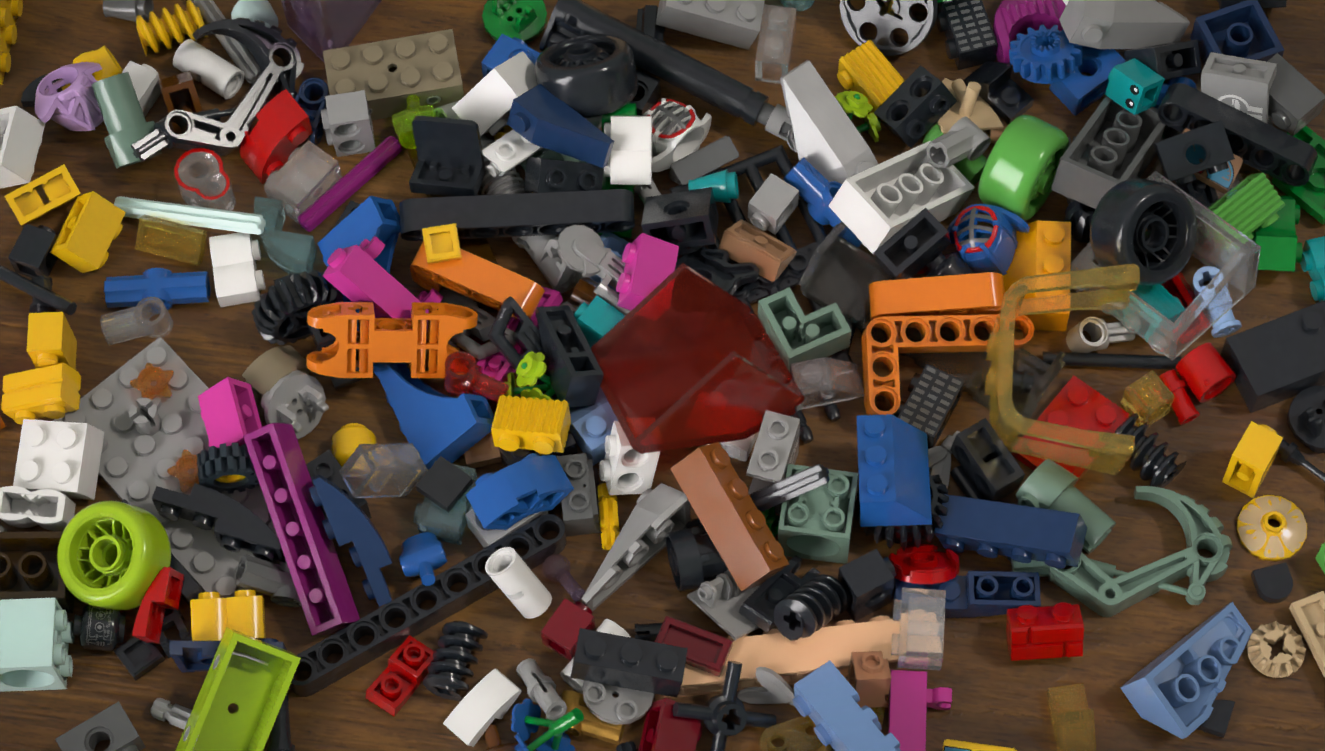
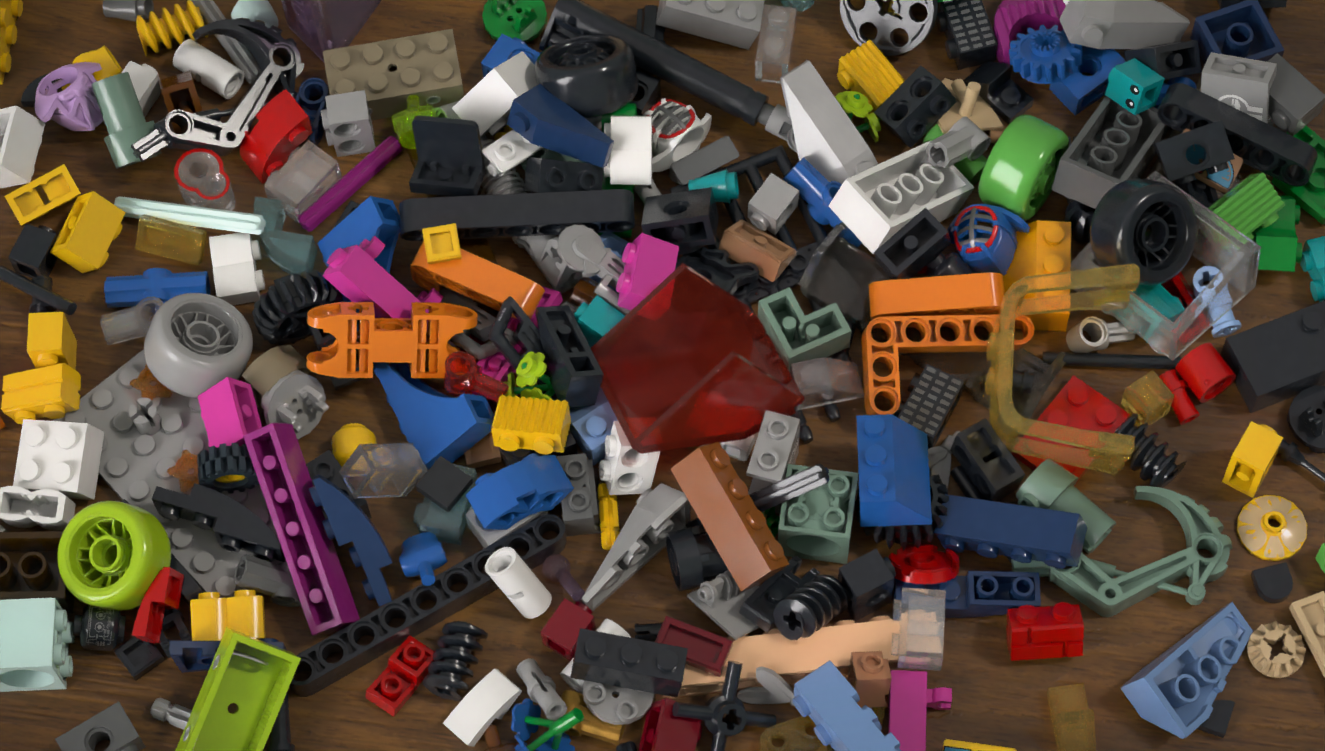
none -> light grey wheel [144,293,253,398]

